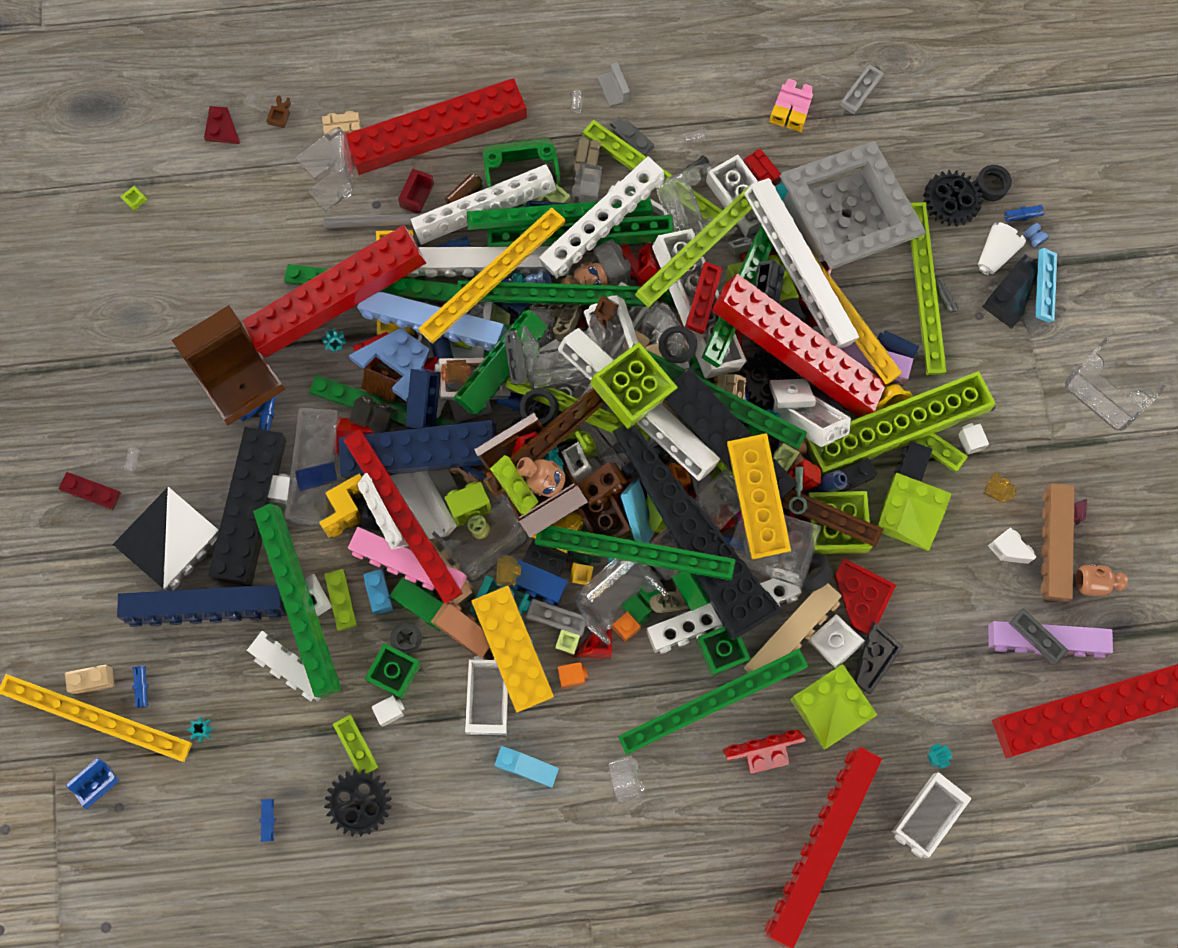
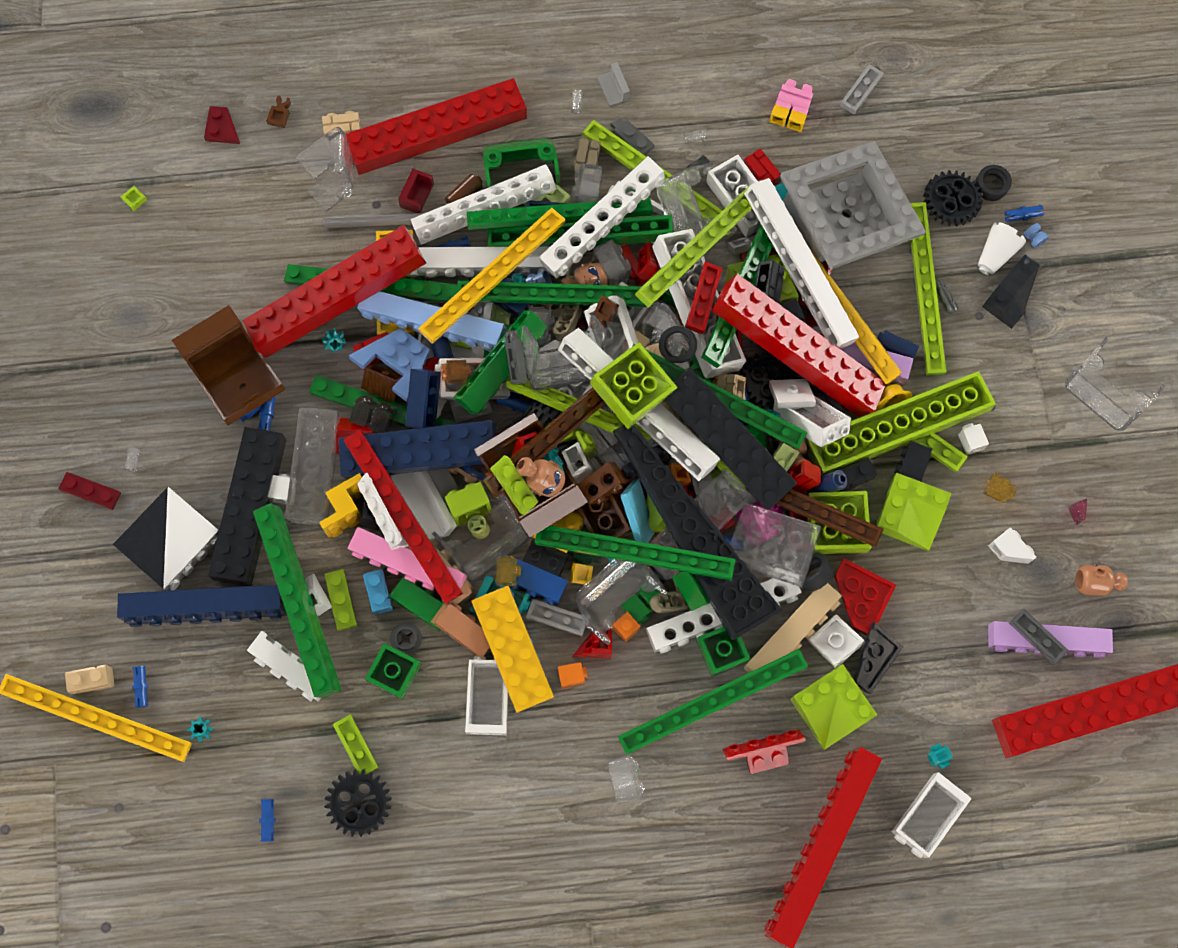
blue bracket [66,758,119,809] -> none
clear blue plate [295,462,339,491] -> none
white brick [372,696,405,727] -> none
medium azure slope [494,746,559,788] -> none
black tyre [520,389,559,426] -> none
yellowish green plate [555,629,580,655] -> none
yellow plate [727,433,791,559] -> none
sand green piece [789,467,808,514] -> none
medium azure plate [1036,248,1057,323] -> none
medium nougat brick [1040,483,1074,602] -> none

